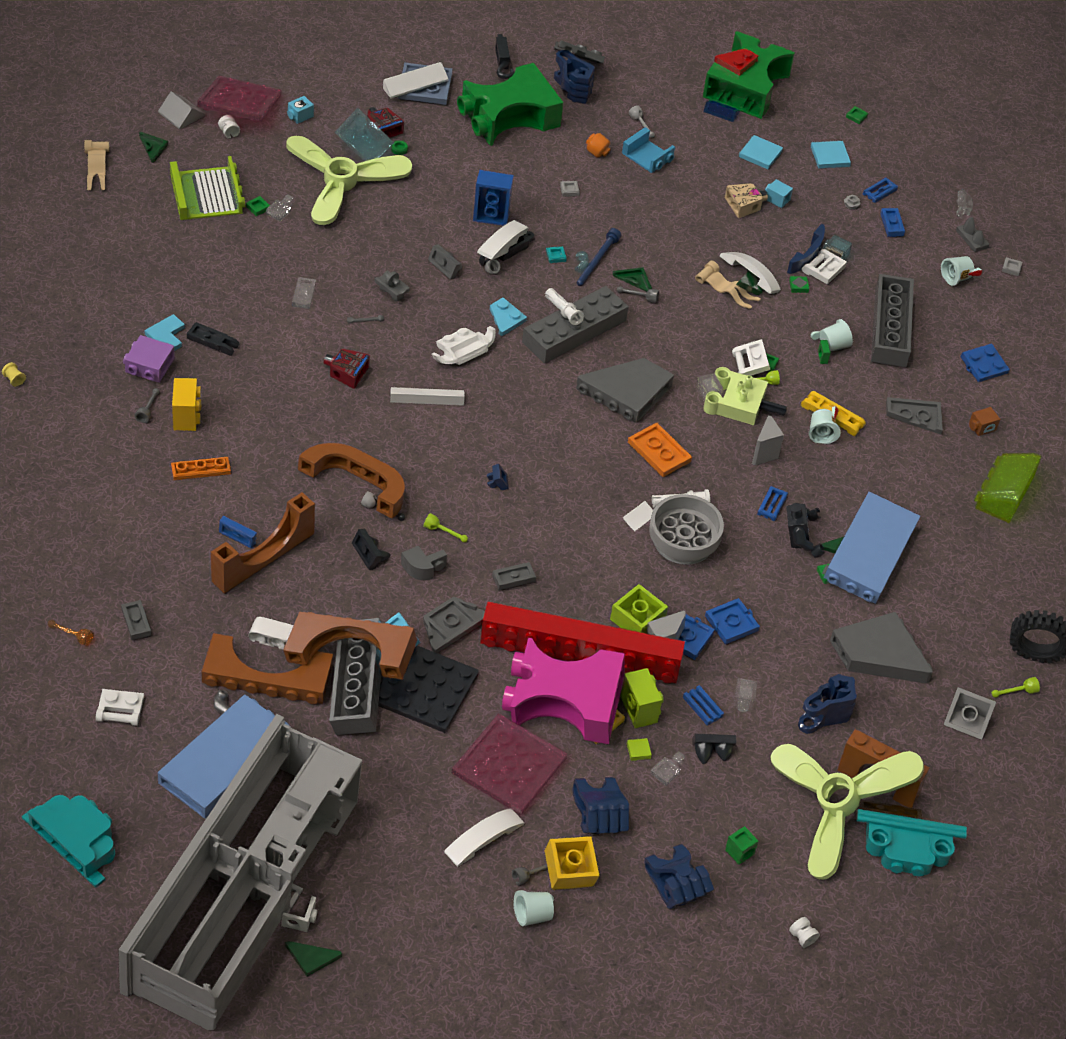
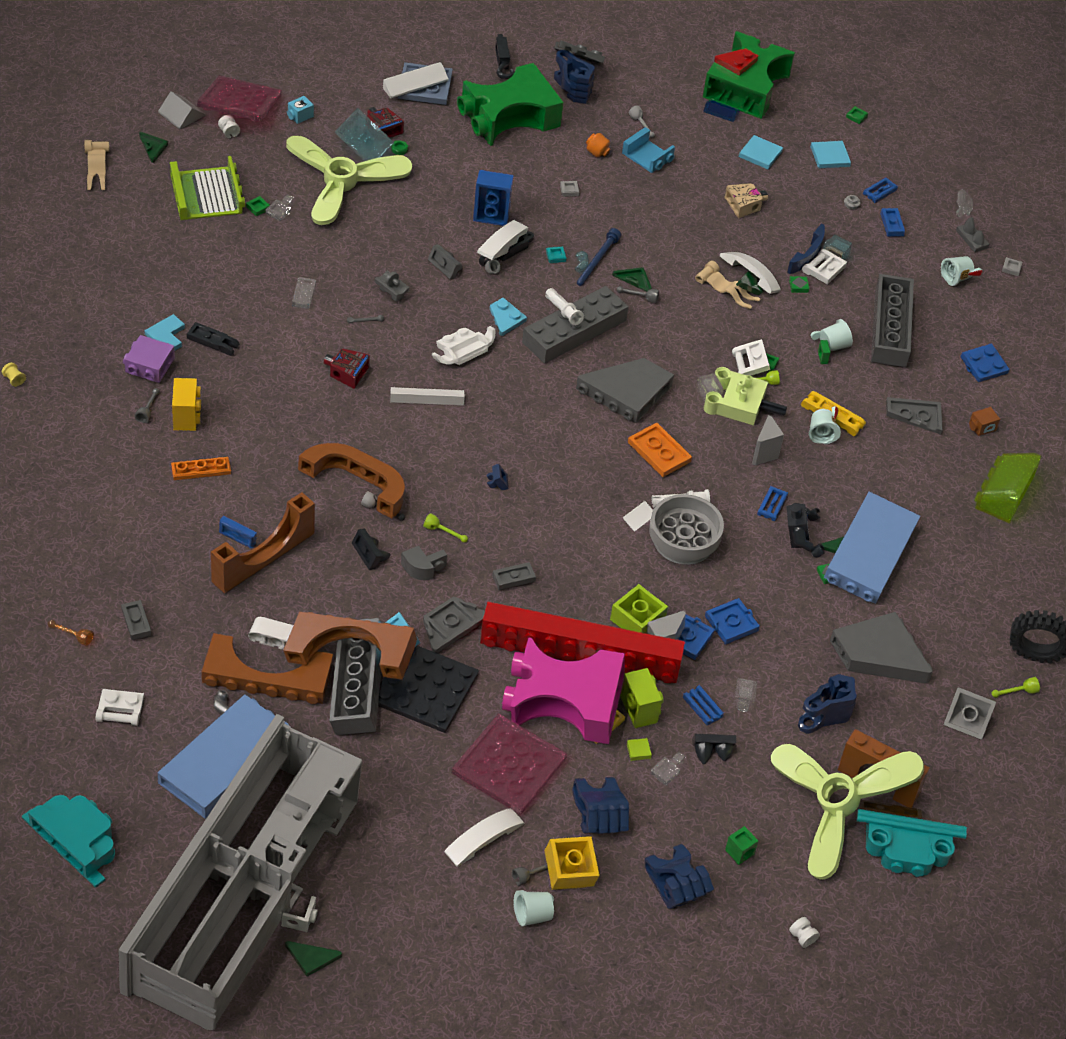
medium azure brick [765,179,793,208] -> none

